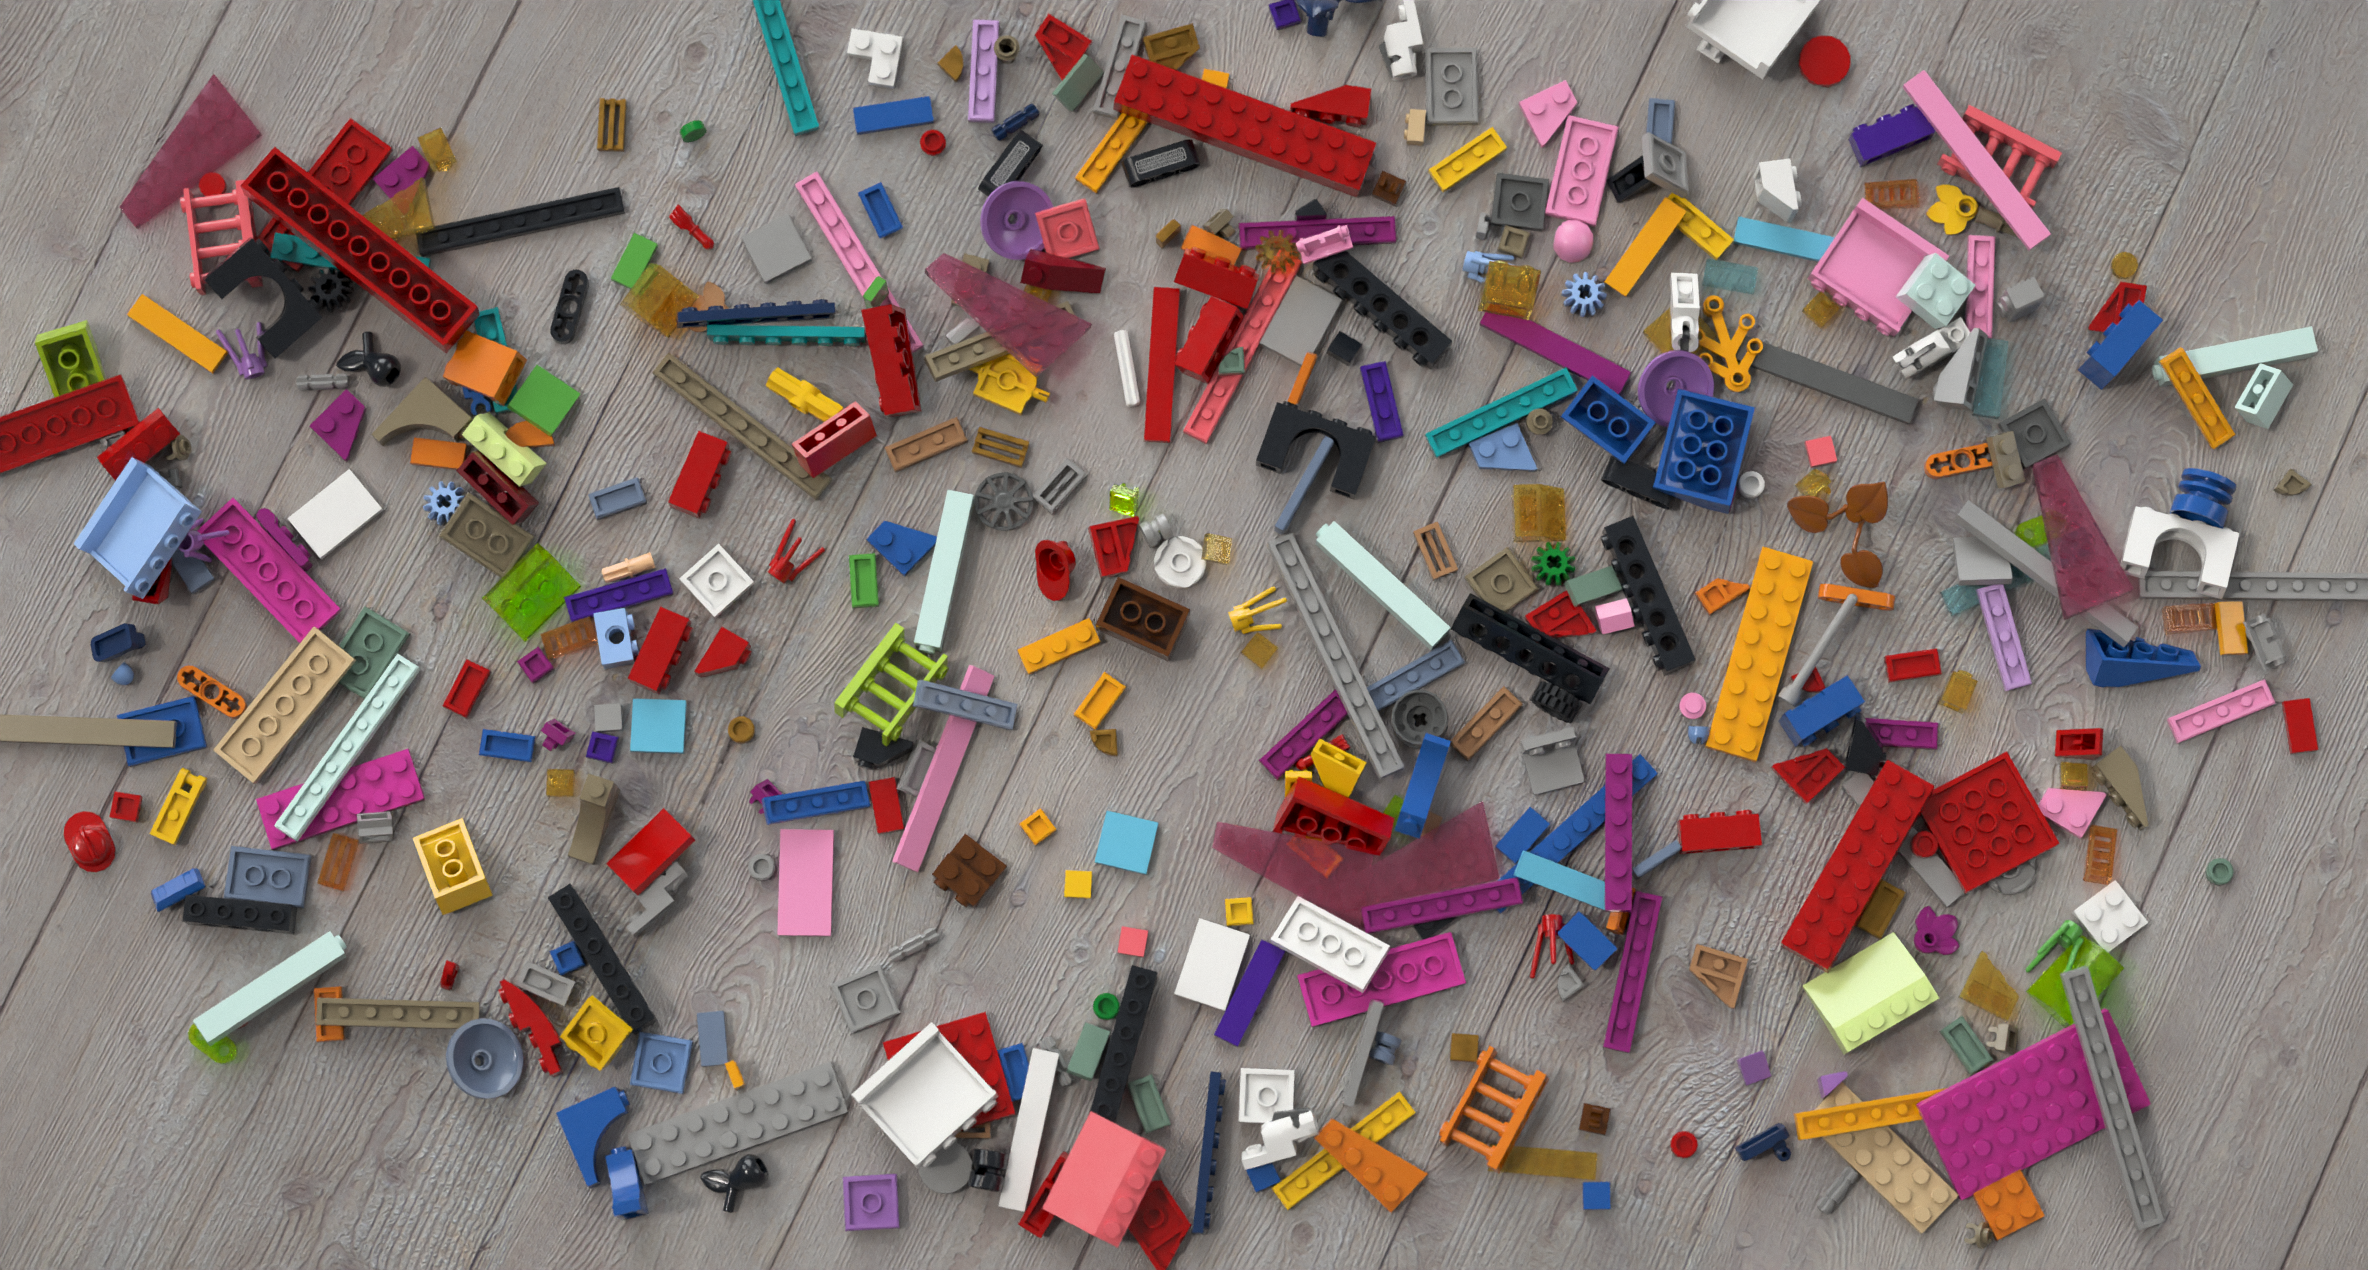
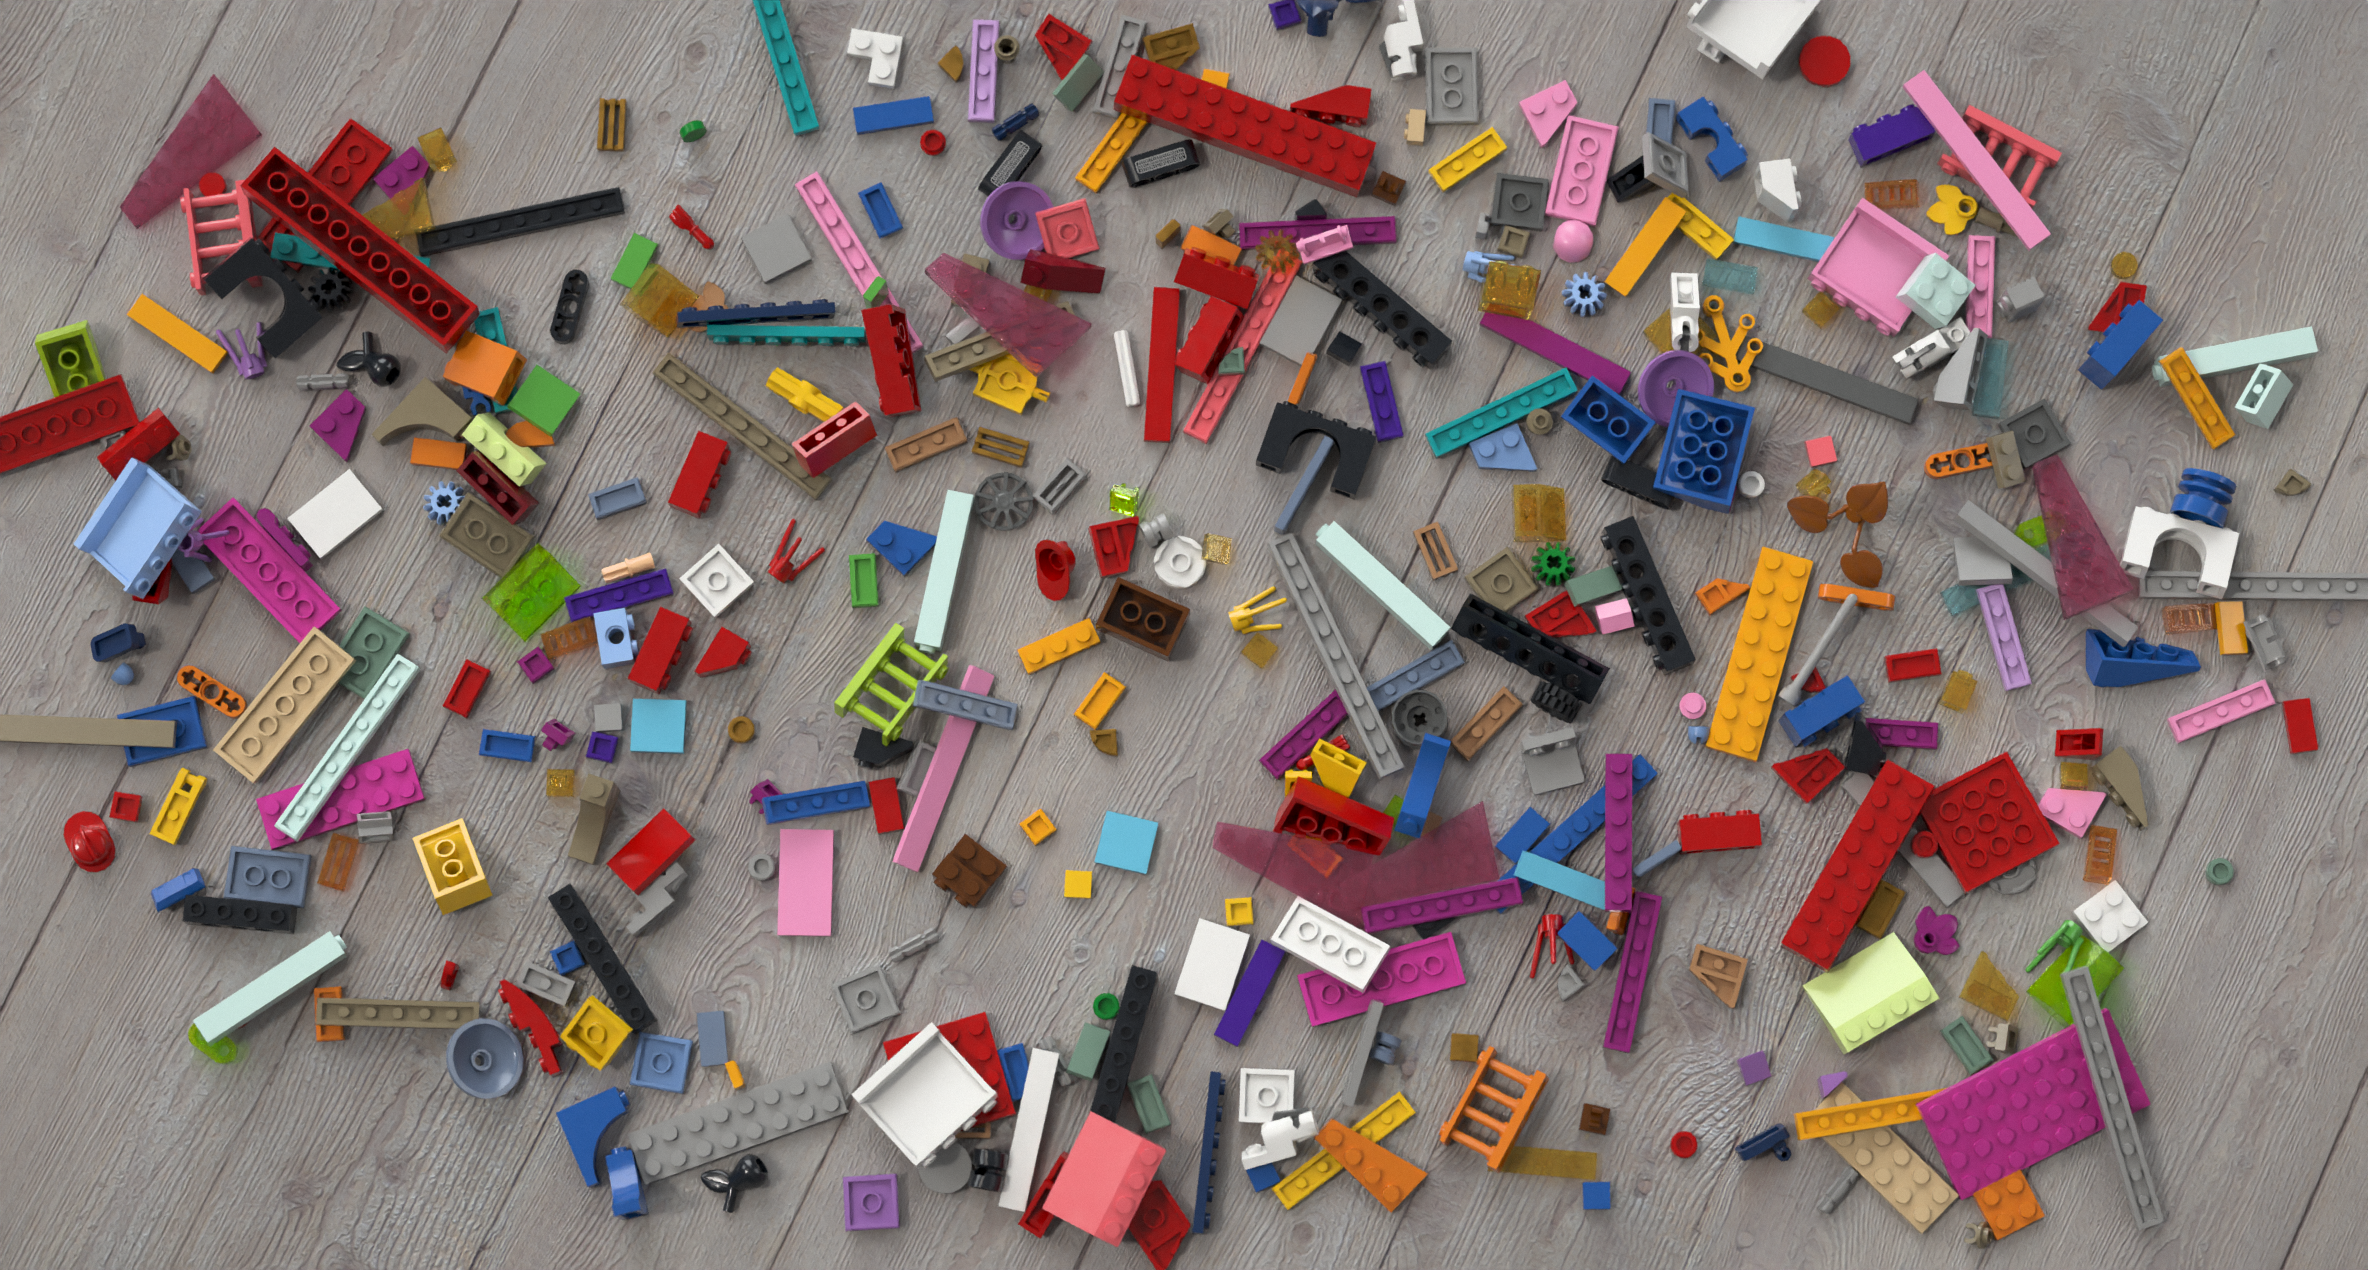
coral tile [1117,926,1148,958] -> none
none -> blue arch [1676,96,1748,182]

